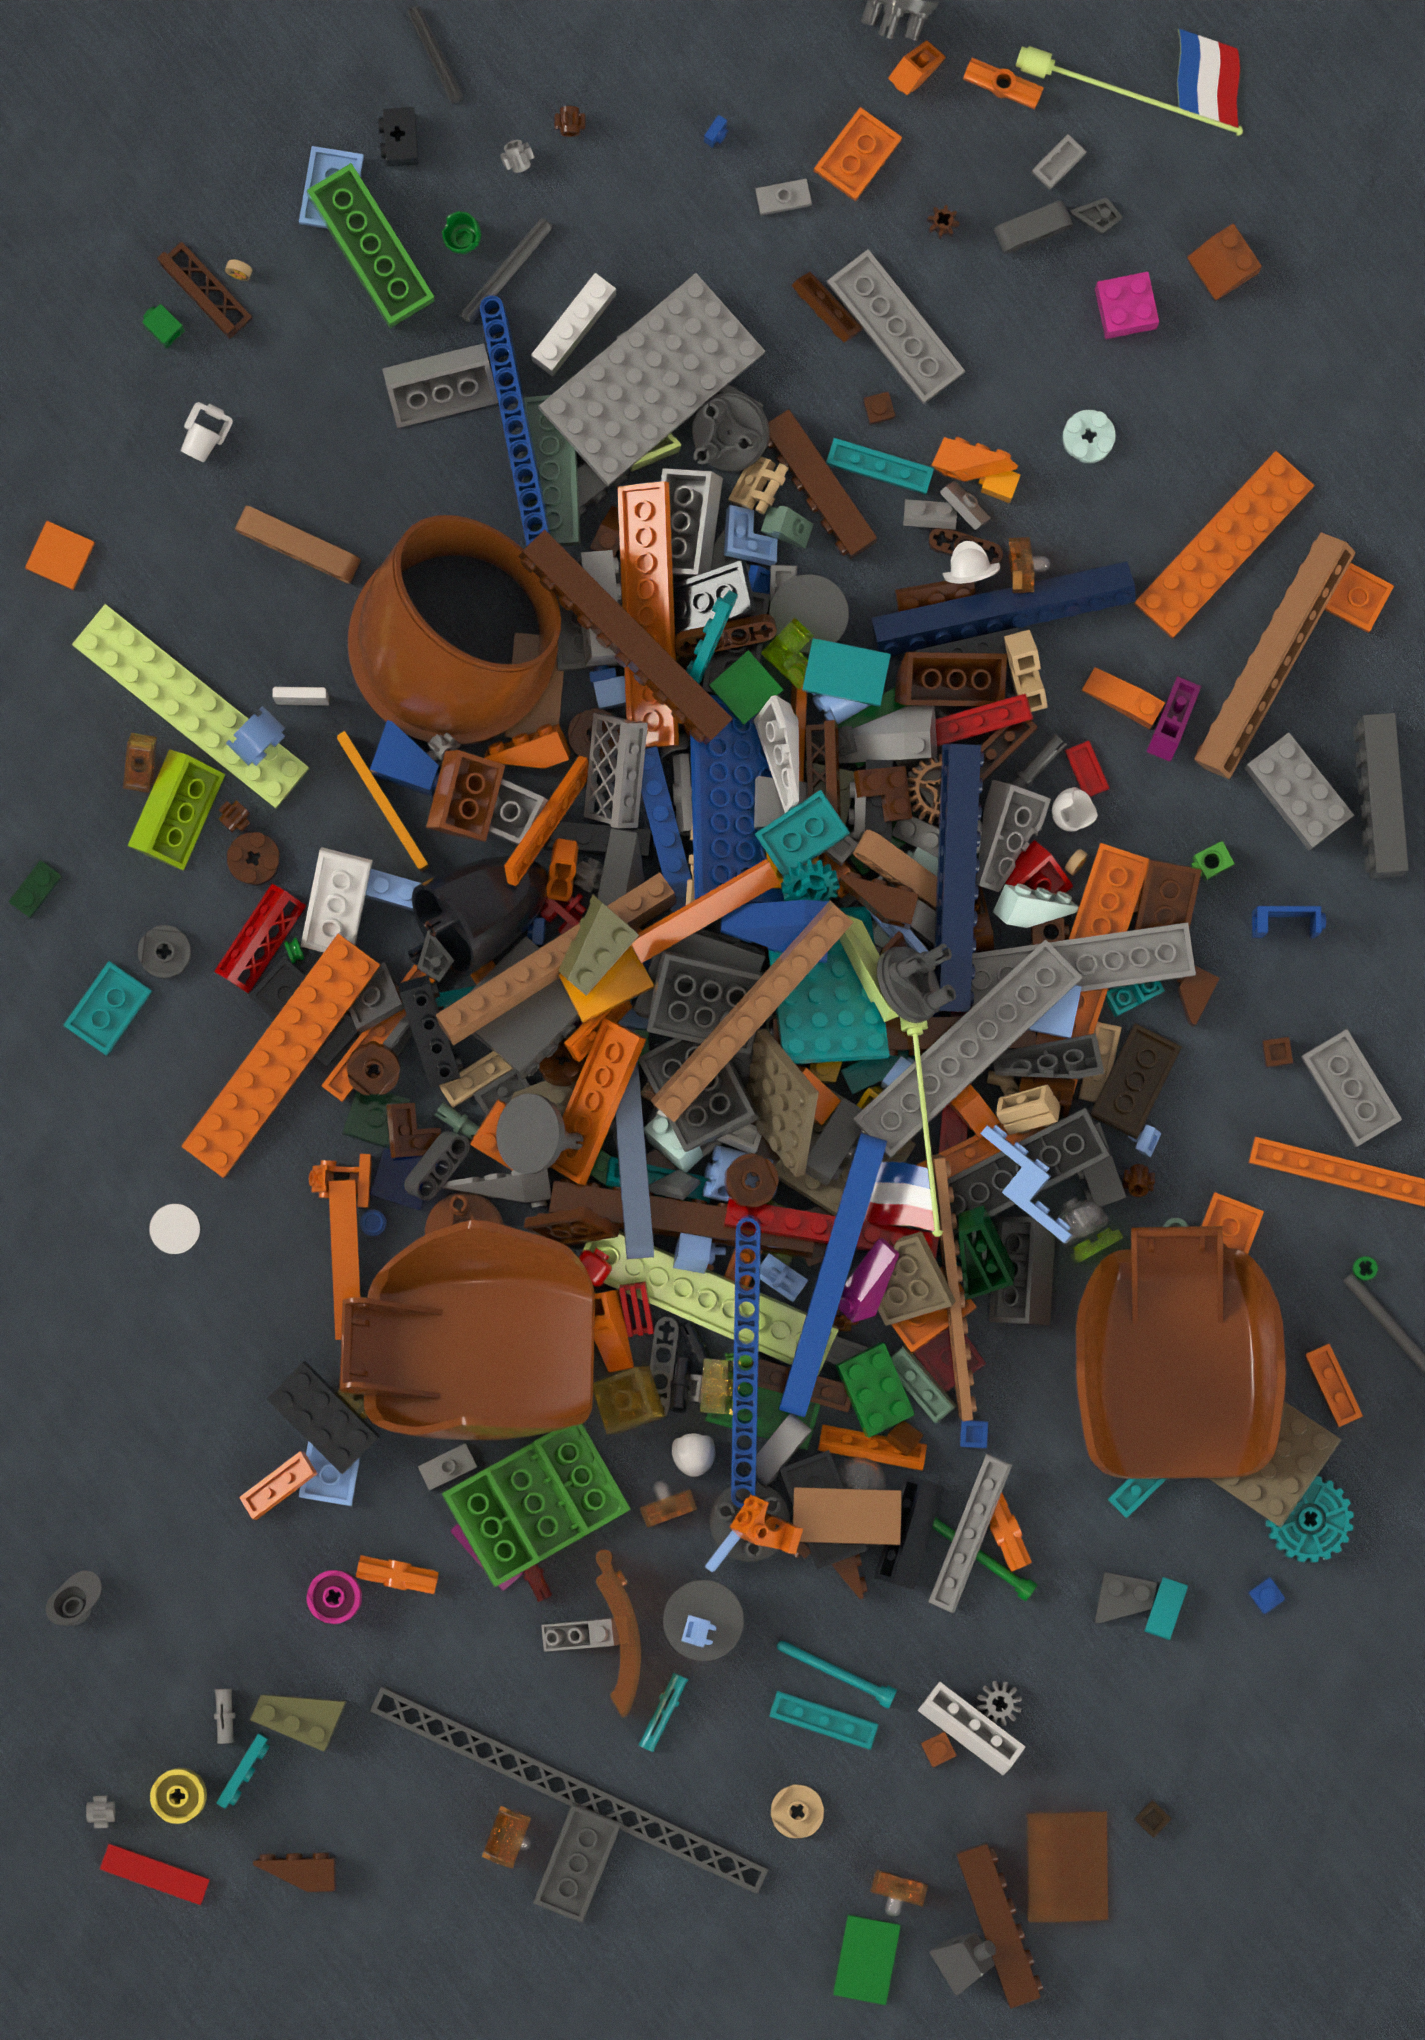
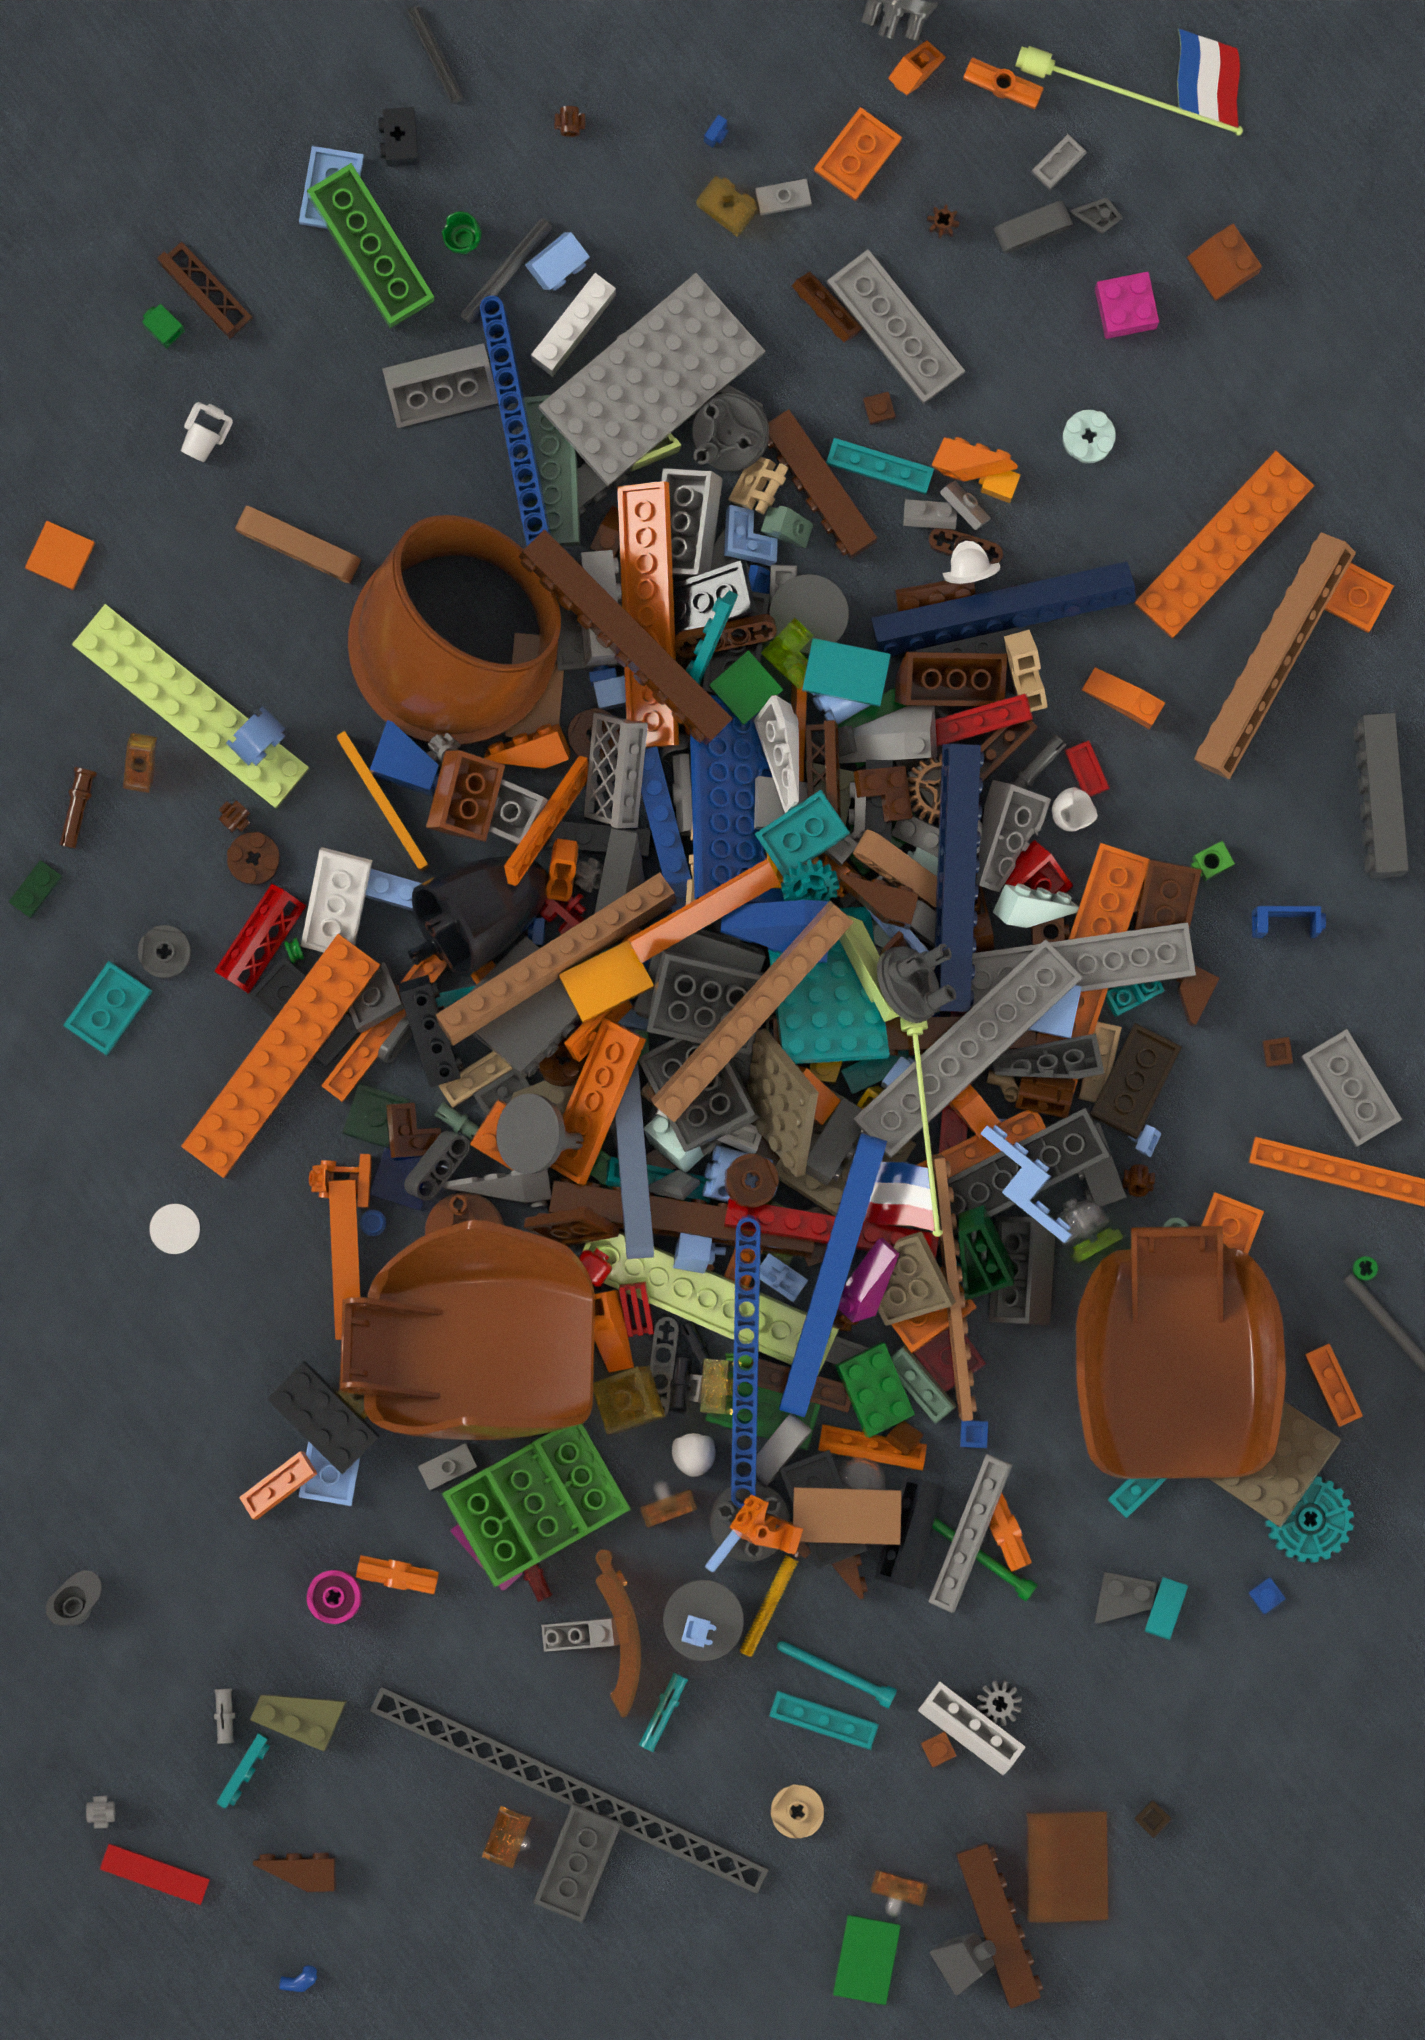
lime slope [128,749,225,871] -> none
light yellow brick [150,1768,207,1824] -> none
tan tile [225,259,253,281] -> none
white tile [273,687,329,706] -> none
reddish brown plate [347,1041,400,1095] -> none
dark grey piece [417,930,454,983] -> none
light grey gear [500,140,535,173] -> none
olive wedge [558,895,639,996] -> none
tan brick [996,1084,1060,1135] -> none
clear orange piece [1009,537,1050,593] -> none
tan tile [1065,849,1089,876] -> none
magenta slope [1146,676,1201,762] -> none
light grey brick [1244,733,1354,851] -> none
none -> reddish brown pin [59,767,97,849]
none -> blue arm [279,1965,317,1992]
none -> light blue brick [525,232,590,291]
none -> clear yellow brick [697,176,757,237]
none -> yellow axle [739,1556,798,1657]

